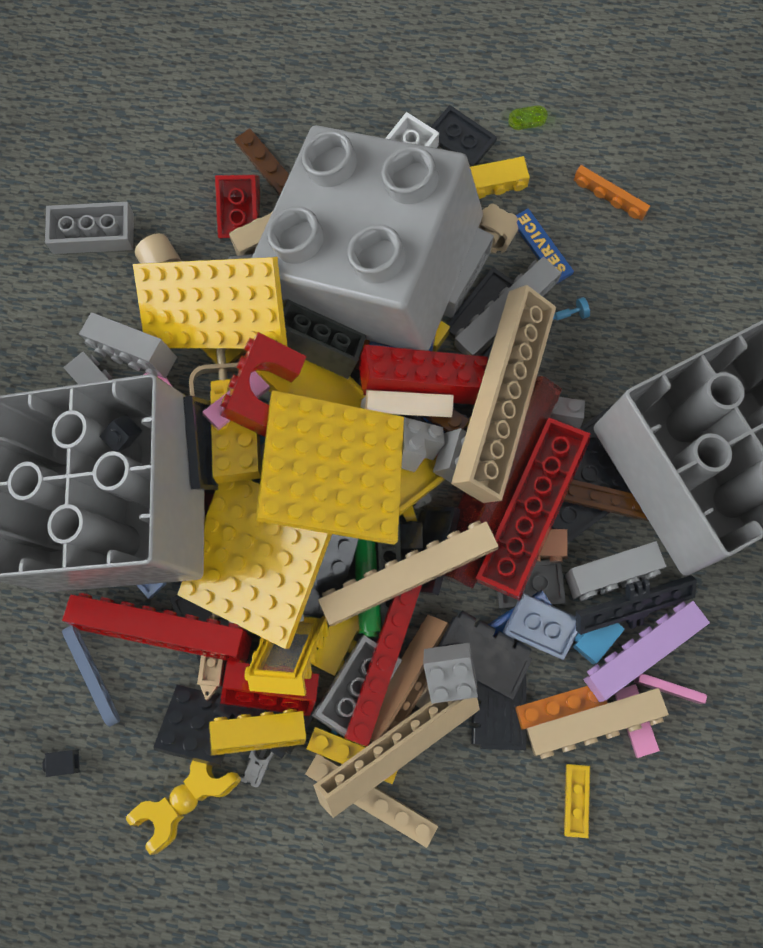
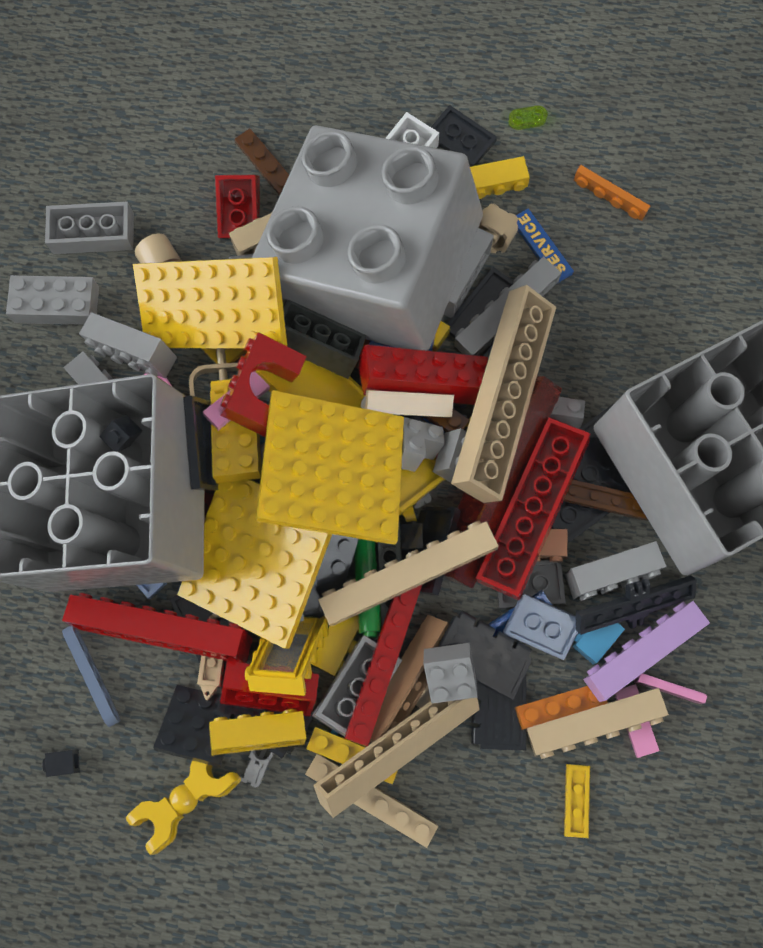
dark azure wheel [553,297,590,321] -> none
none -> light grey brick [6,275,99,325]

